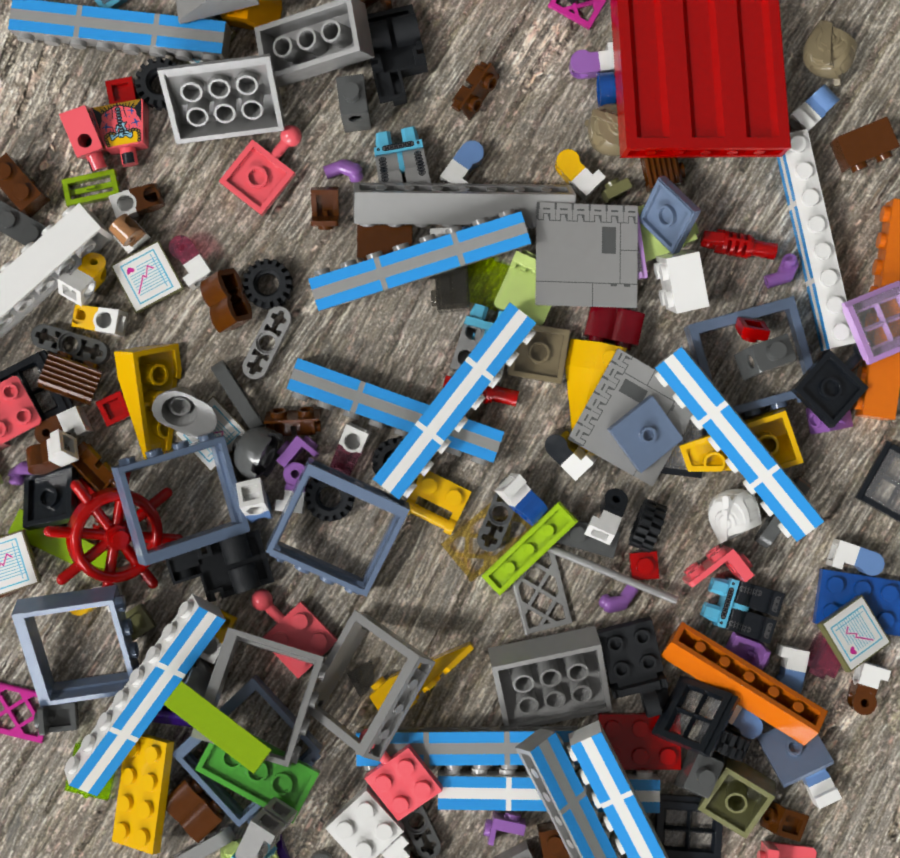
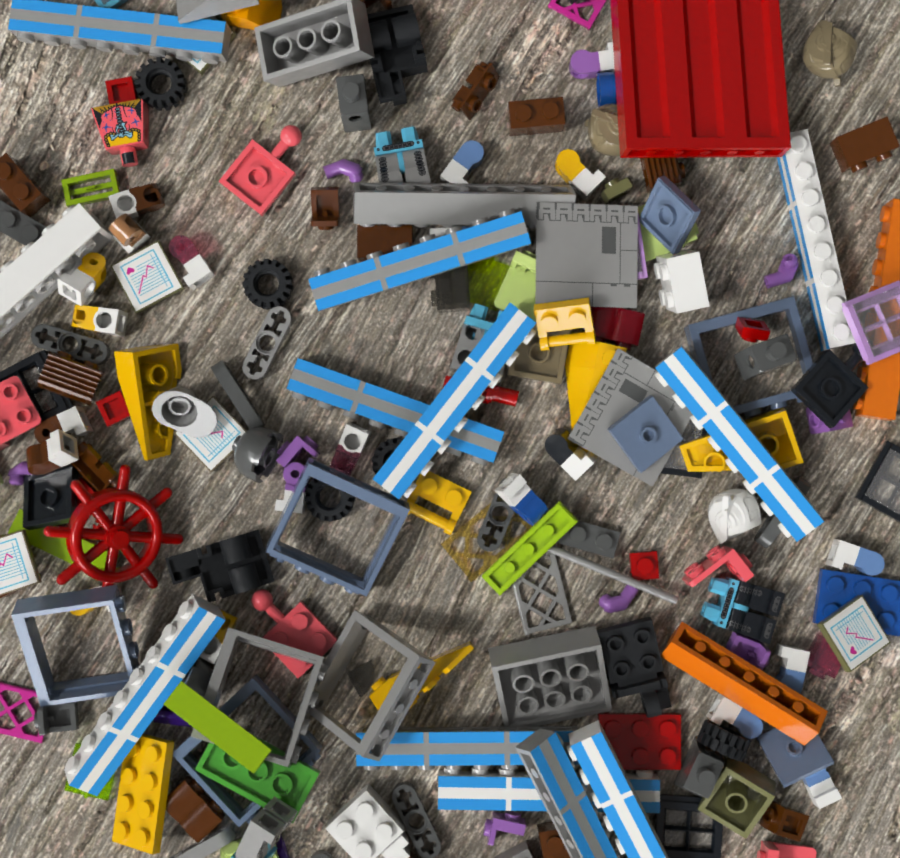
coral torso [59,105,107,172] -> none
sand blue window [111,432,250,566] -> none
olive plate [125,603,157,641] -> none
light grey slope [157,54,284,144] -> none
reddish brown brick [200,268,252,333] -> none
white leg [236,477,273,523] -> none
reddish brown hinge [264,406,321,436] -> none
coral plate [359,728,443,821] -> none
leg [584,488,628,545] -> none
black tyre [628,498,667,552] -> none
black piece [651,675,740,758] -> none
red hinge [700,229,778,260] -> none
leg [789,84,840,131] -> none
leg [847,661,891,715] -> none
none -> reddish brown brick [507,97,565,136]
none -> yellow plate [534,297,596,351]

